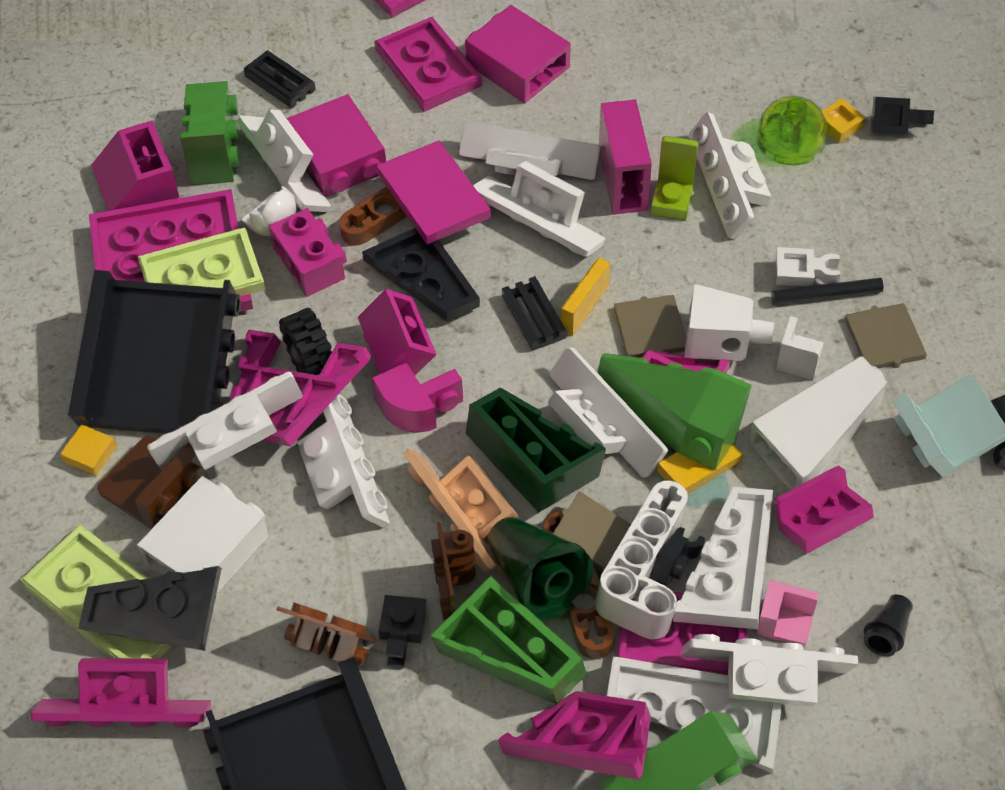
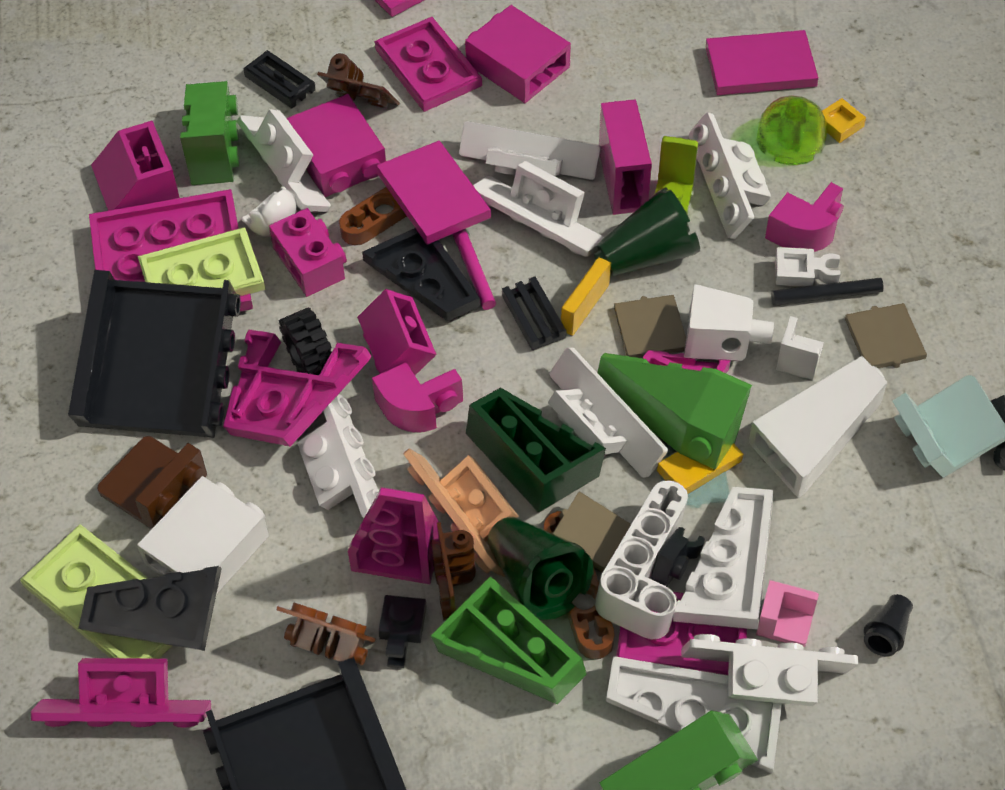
yellow tile [60,424,117,476] -> none
white bracket [147,372,303,470] -> none
dark pink wing [498,691,651,780] -> none
dark pink bracket [774,465,874,553] -> none
black plate [870,97,934,134] -> none
none -> reddish brown hinge [317,53,400,108]
none -> dark pink wedge [348,487,439,585]
none -> dark pink bar [452,229,496,310]
none -> dark green cone [594,187,700,276]
none -> dark pink tile [705,30,819,95]
none -> dark pink brick [765,182,844,252]

